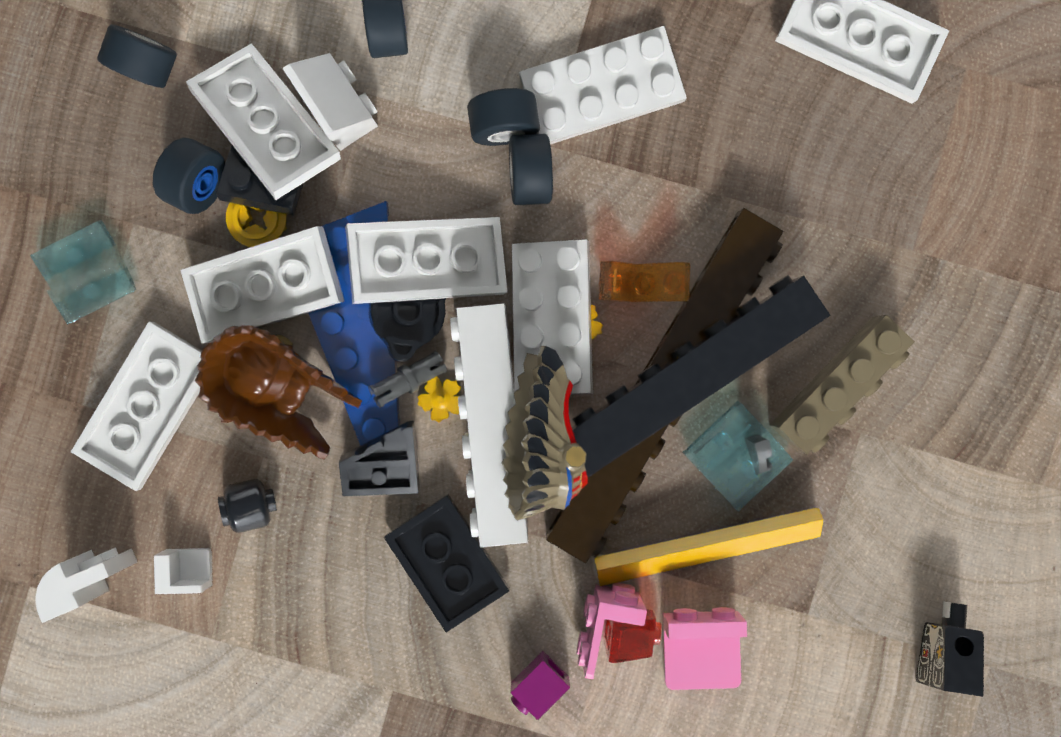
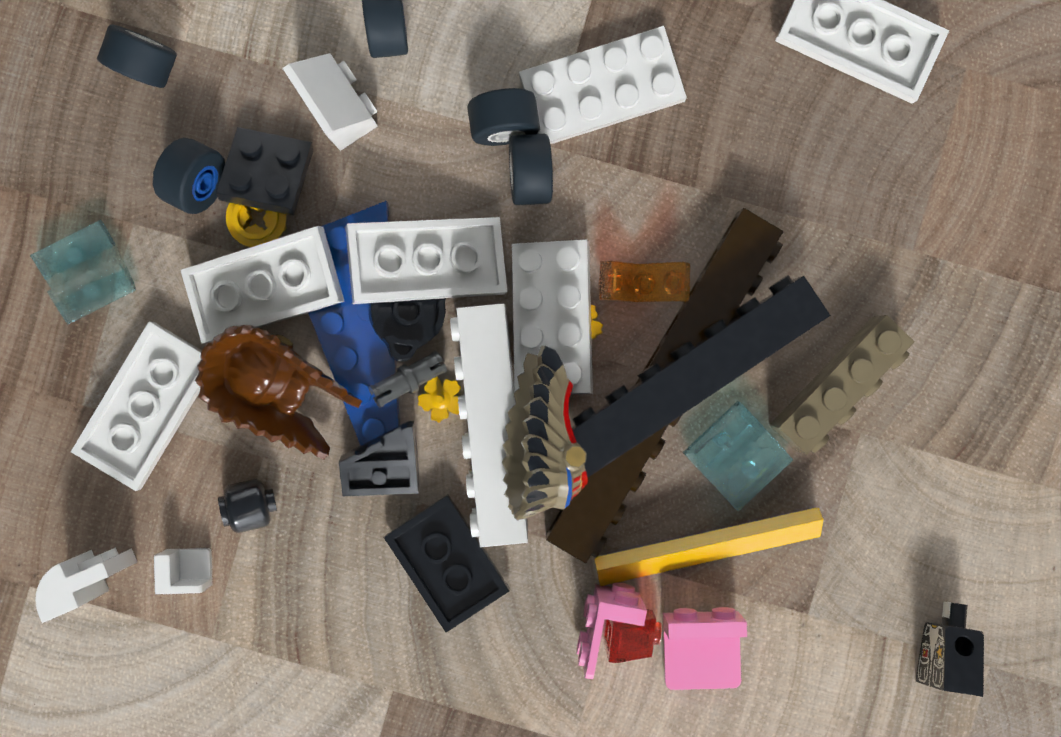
white plate [186,43,341,200] -> none
magenta brick [510,651,570,720] -> none
dark grey tile [744,434,773,475] -> none

